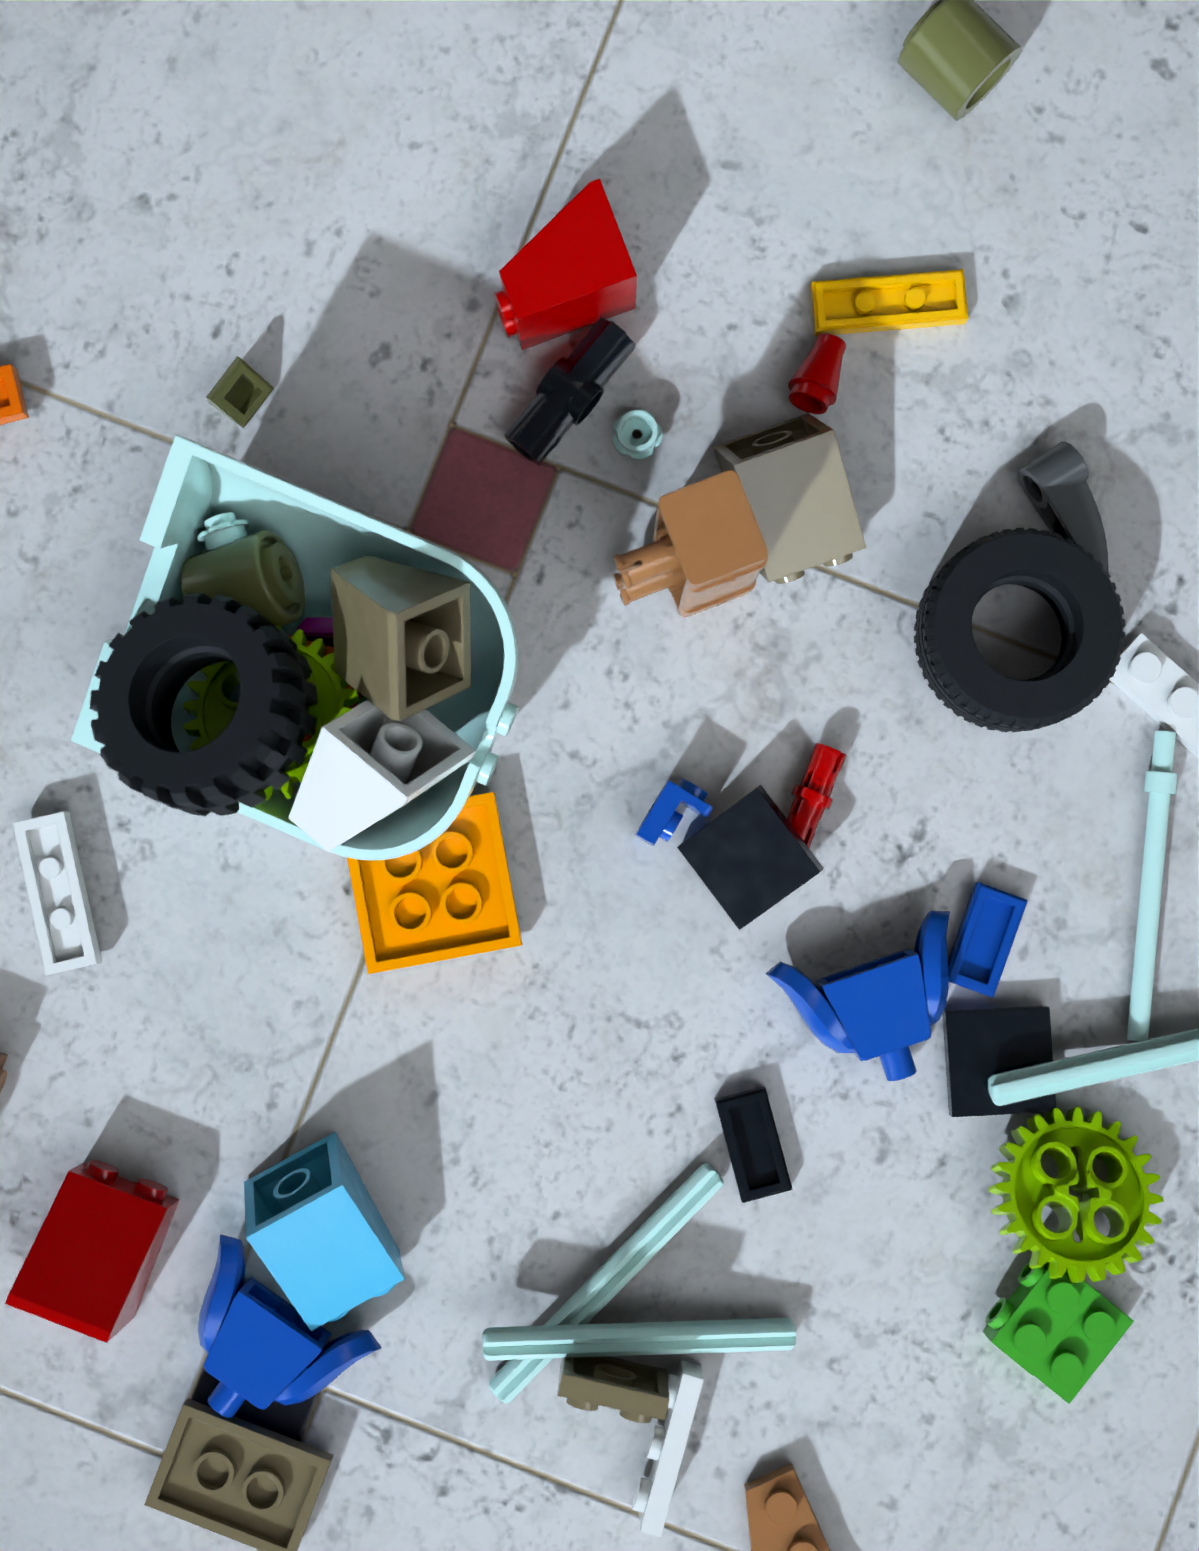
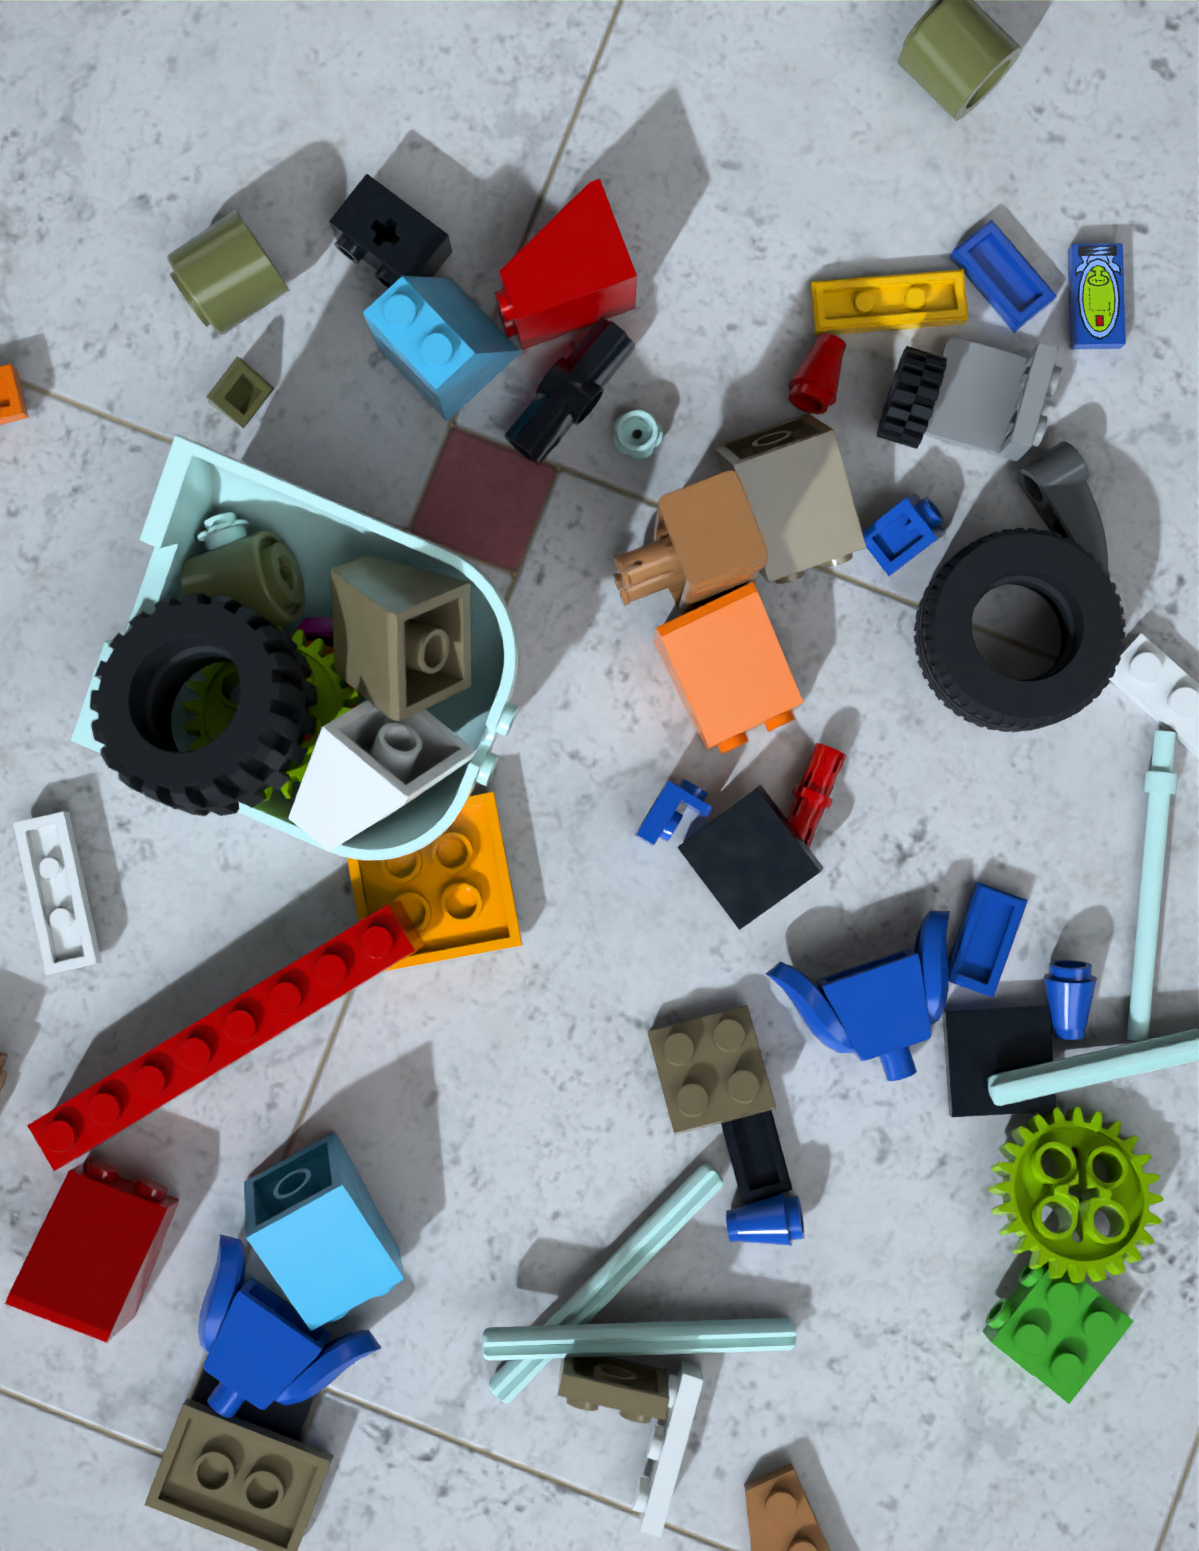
none -> red brick [27,901,426,1171]
none -> olive piece [167,209,290,335]
none -> black brick [329,174,452,288]
none -> medium azure slope [363,276,521,421]
none -> dark tan plate [647,1005,776,1136]
none -> orange slope [653,582,804,755]
none -> blue cone [726,1192,805,1246]
none -> blue bracket [862,493,946,576]
none -> black tyre [877,346,947,449]
none -> light grey bracket [925,337,1062,461]
none -> blue tile [950,219,1057,333]
none -> blue cone [1043,960,1097,1040]
none -> tile [1067,244,1126,349]

